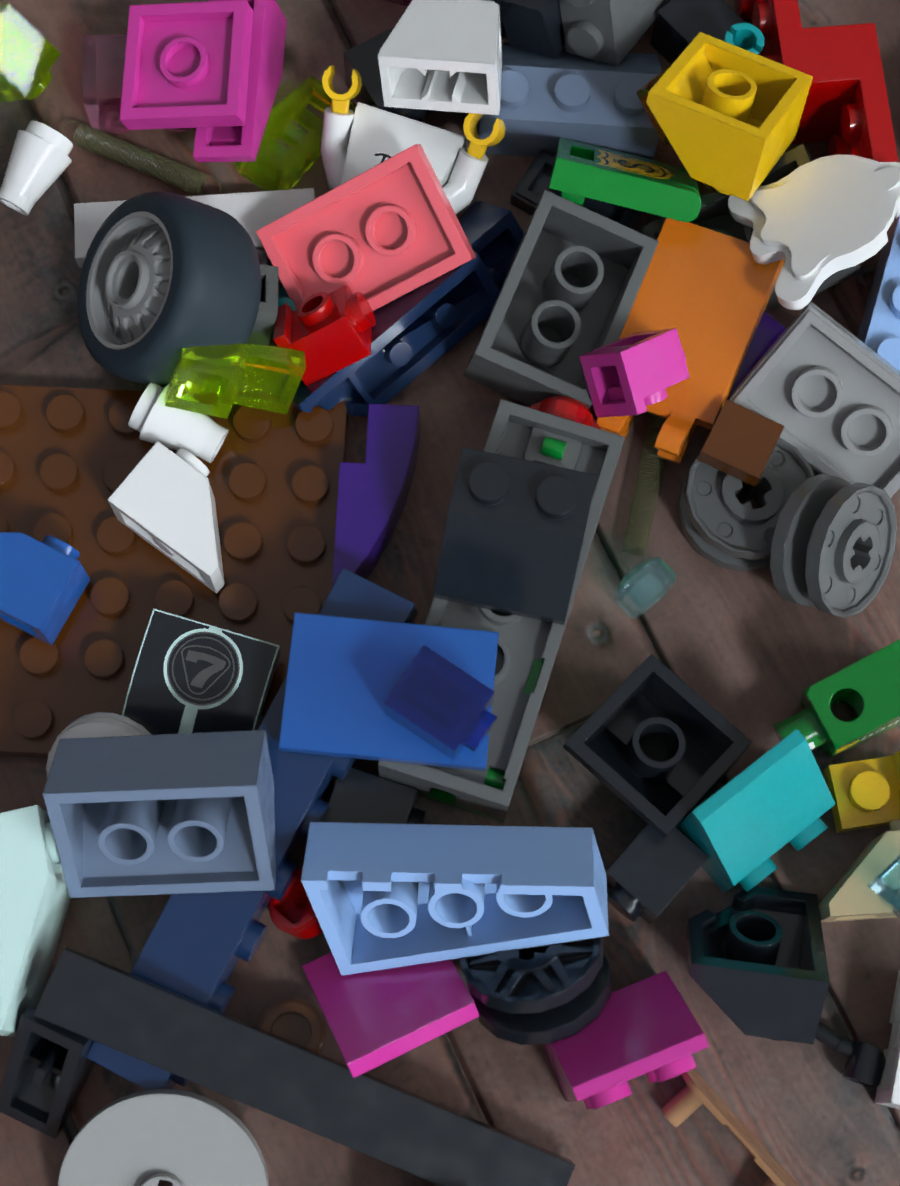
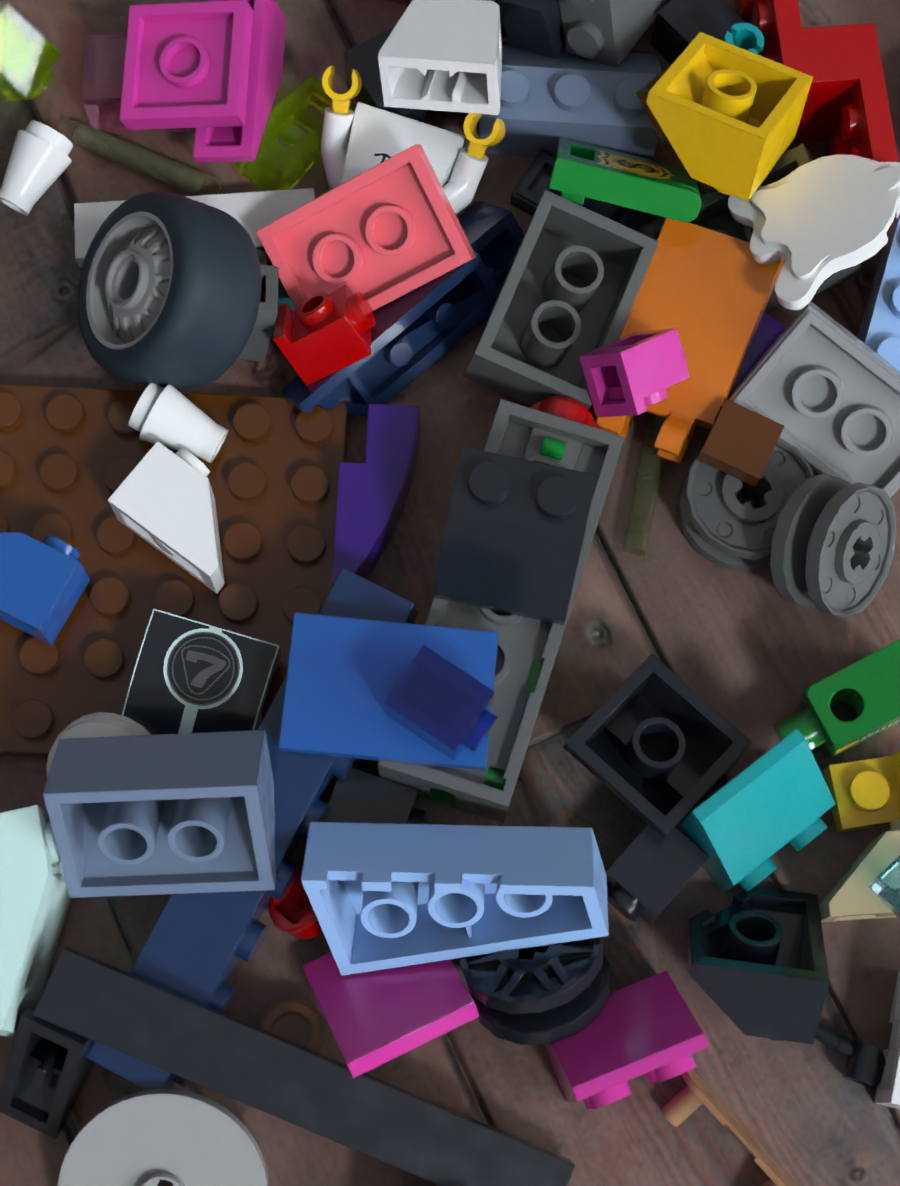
clear neon green slope [165,343,306,419] -> none
clear light blue tile [614,557,677,619] -> none

